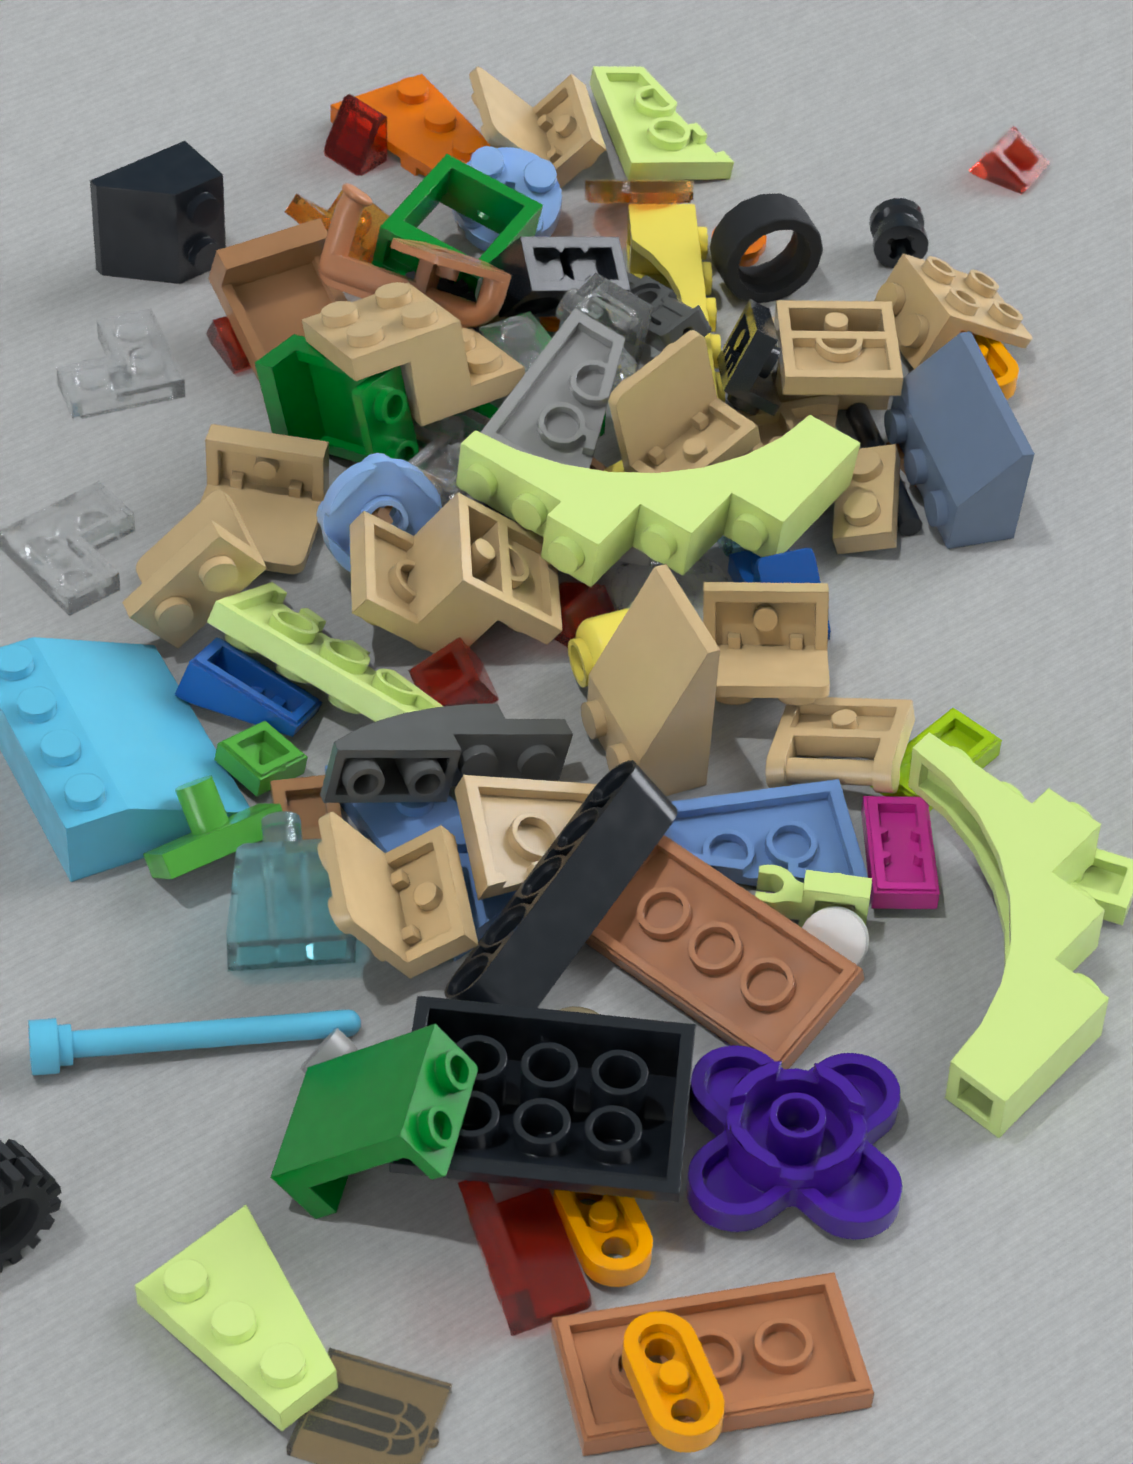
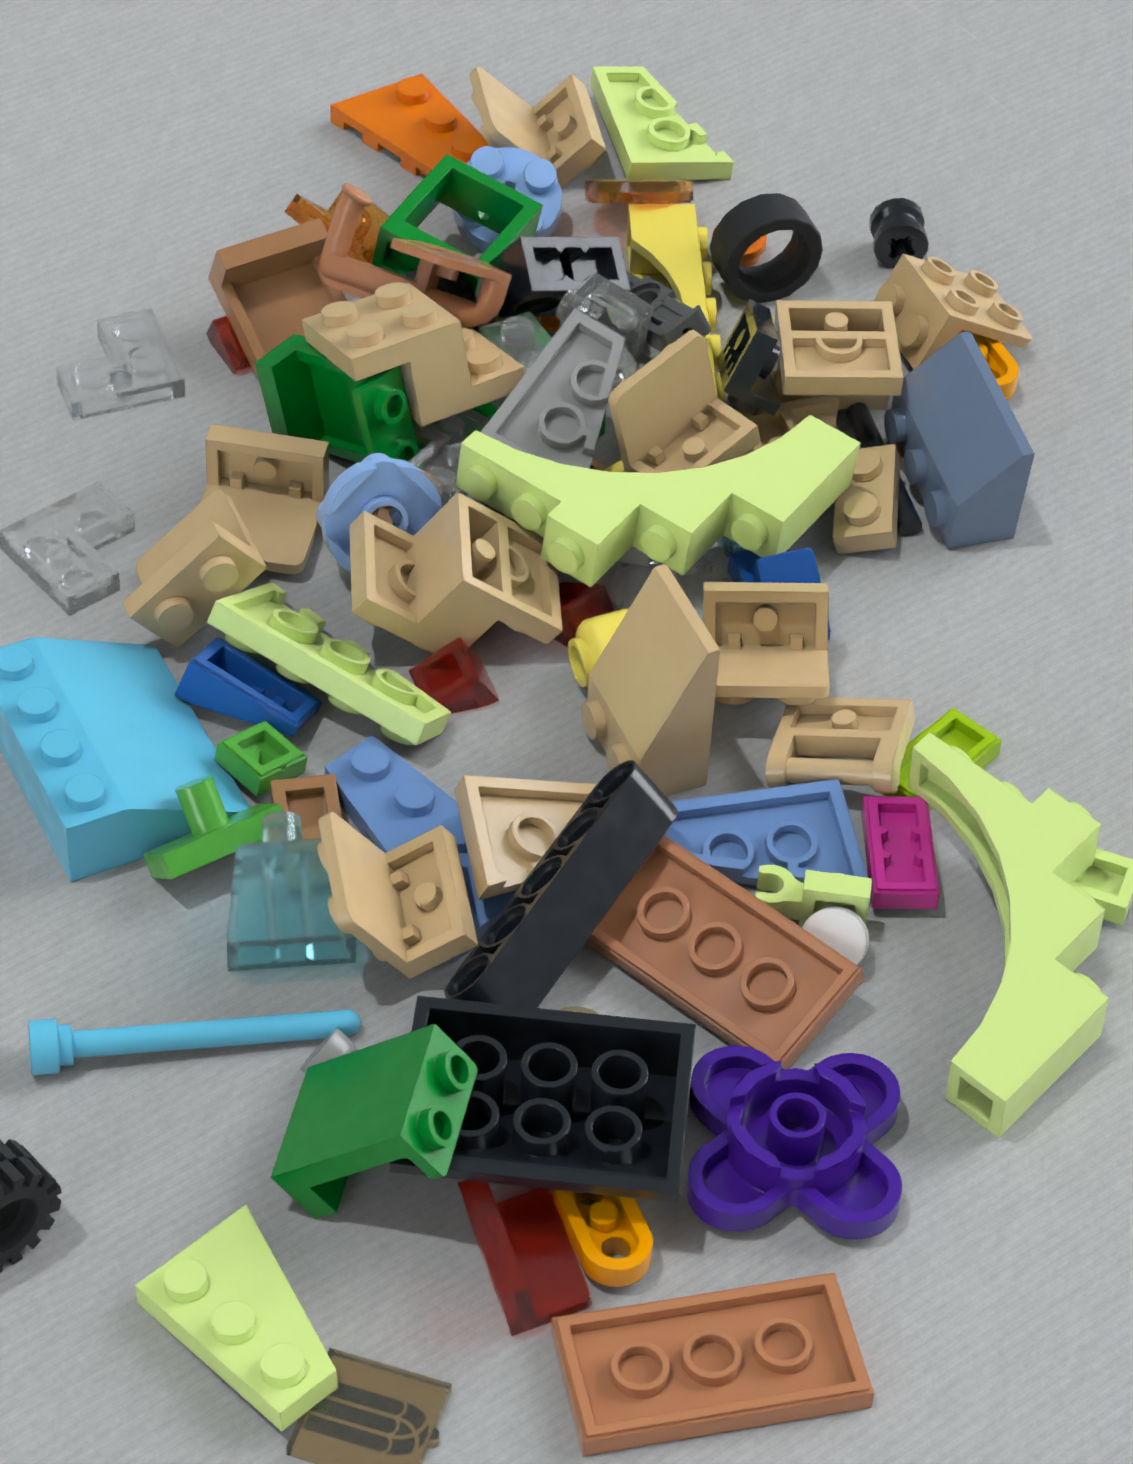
black slope [90,141,226,284] -> none
dark grey slope [320,703,573,803] -> none
clear red slope [324,94,387,176] -> none
light orange plate [622,1311,725,1453] -> none
clear red slope [969,125,1050,195] -> none

